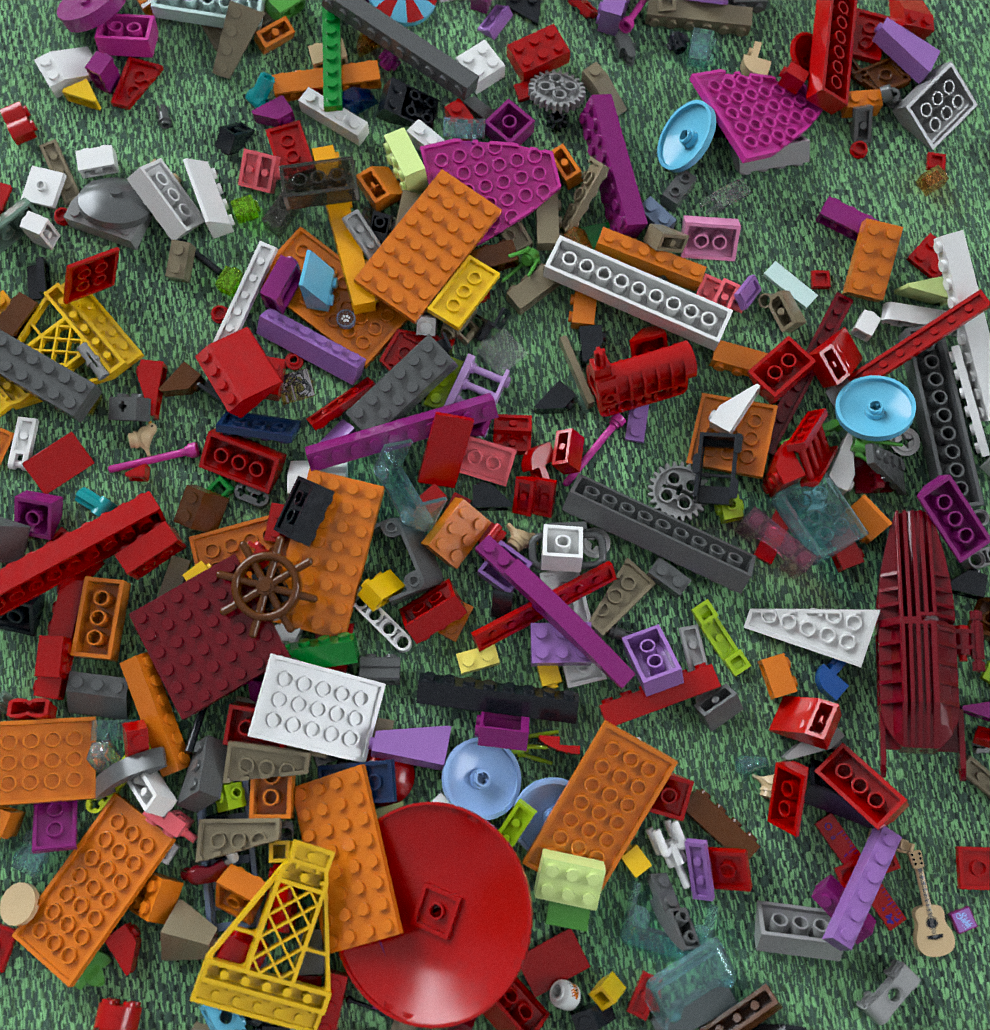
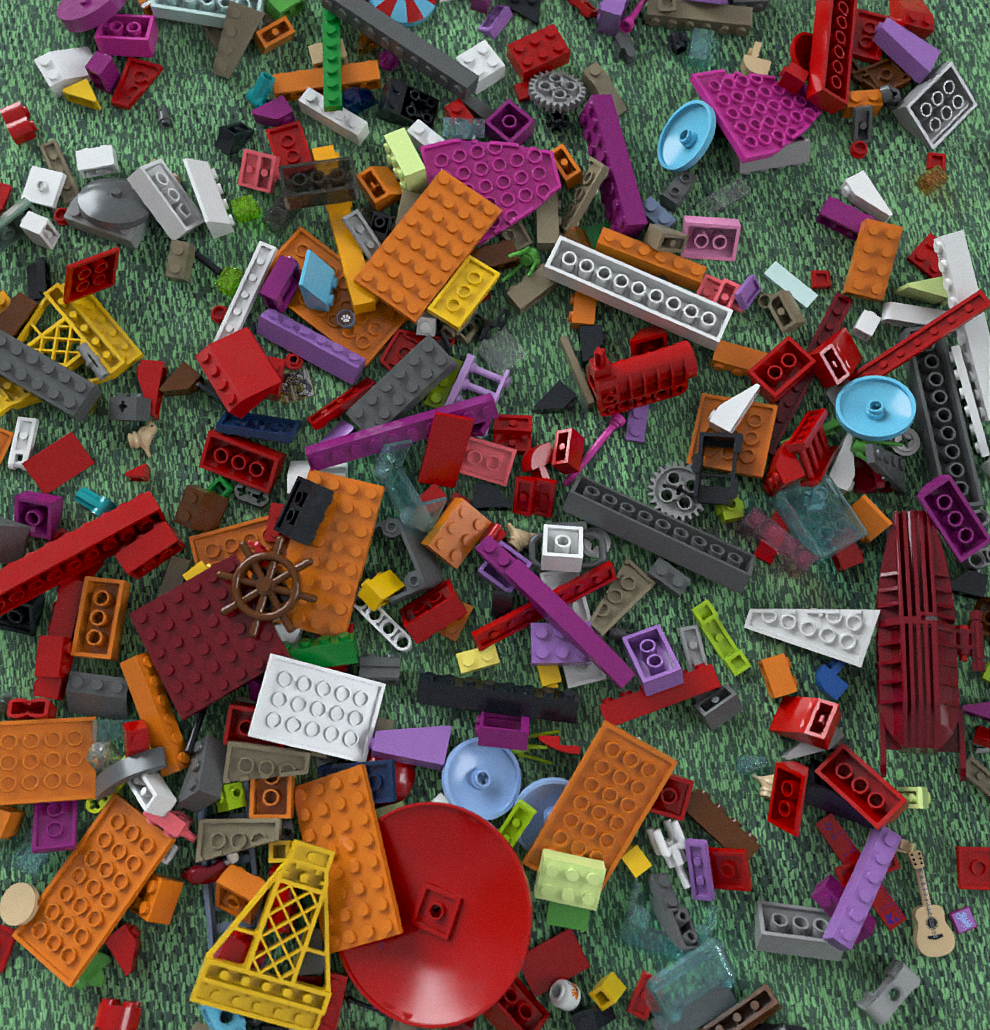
dark pink piece [108,442,200,473] -> none
dark tan slope [160,899,219,961] -> none
none -> white slope [841,170,893,223]
none -> yellowish green slope [897,787,931,809]

